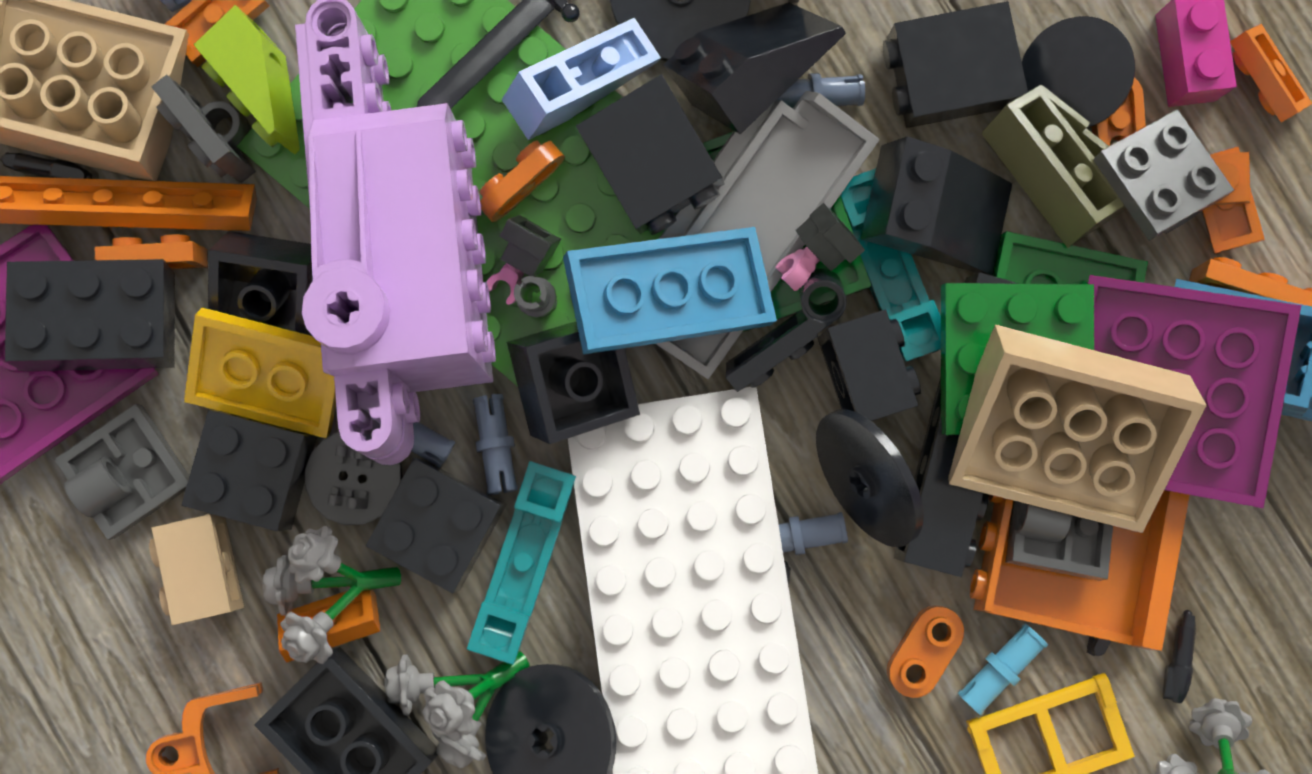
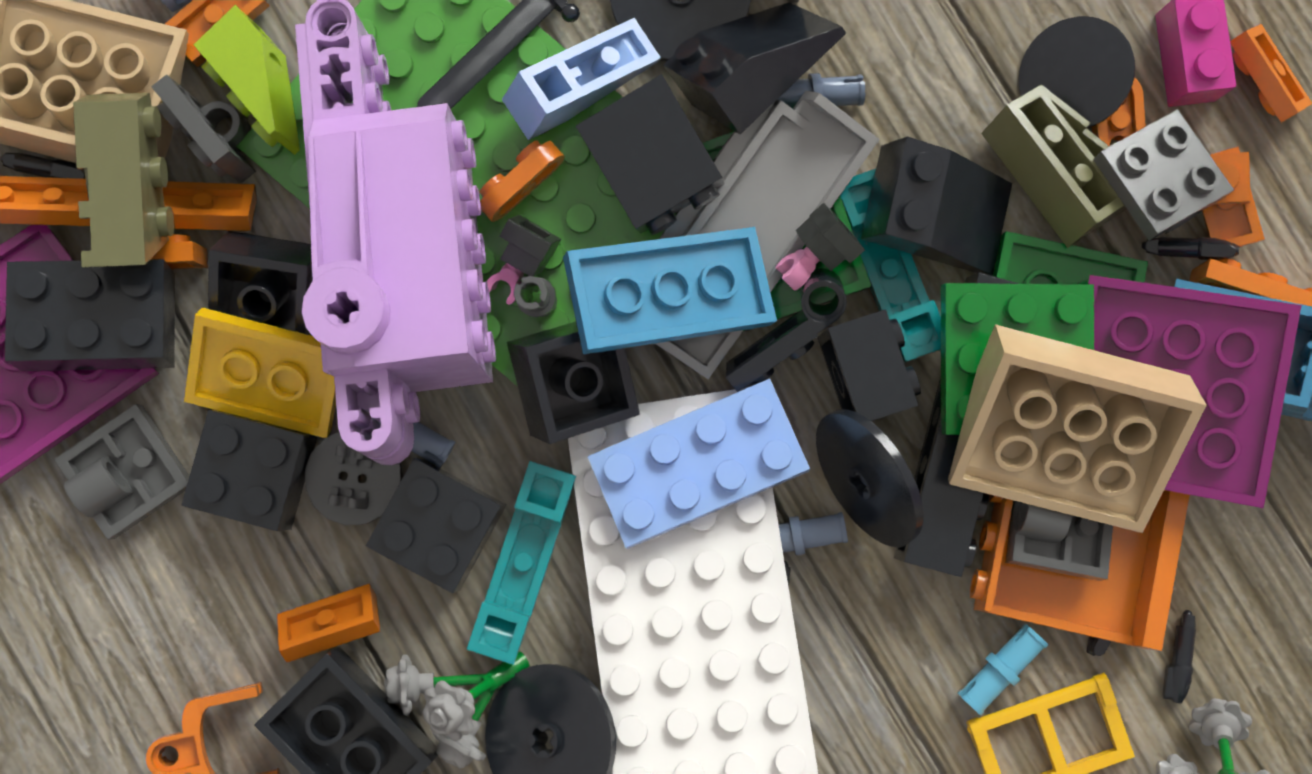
tan brick [149,514,244,625] -> none
light grey plant [262,526,401,664] -> none
sand blue pin [472,394,518,495] -> none
black brick [883,1,1028,128] -> none
orange plate [887,605,964,698] -> none
none -> olive wedge [73,93,174,267]
none -> light blue plate [588,379,810,549]
none -> black piece [1142,237,1239,260]

